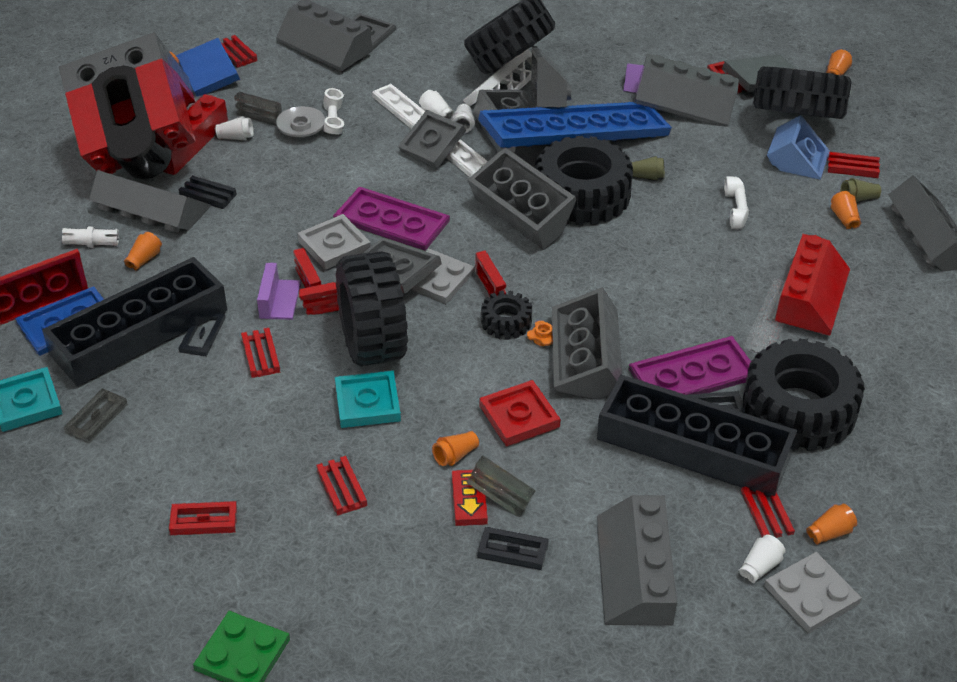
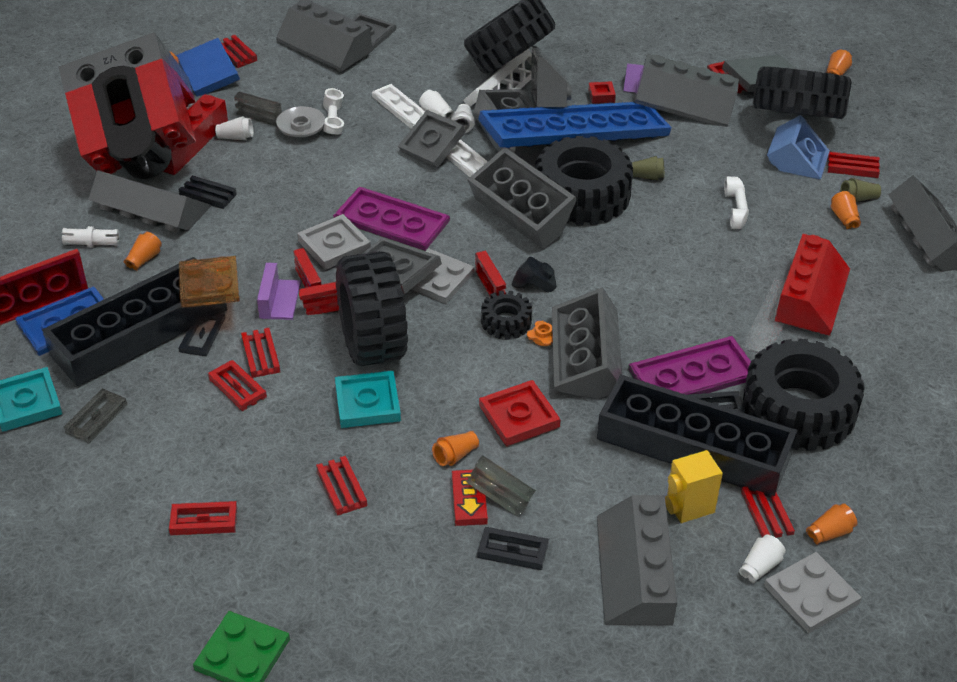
none -> clear orange plate [179,256,240,308]
none -> red tile [208,360,267,412]
none -> black plate [512,257,557,292]
none -> red plate [588,81,616,104]
none -> yellow brick [665,450,723,523]

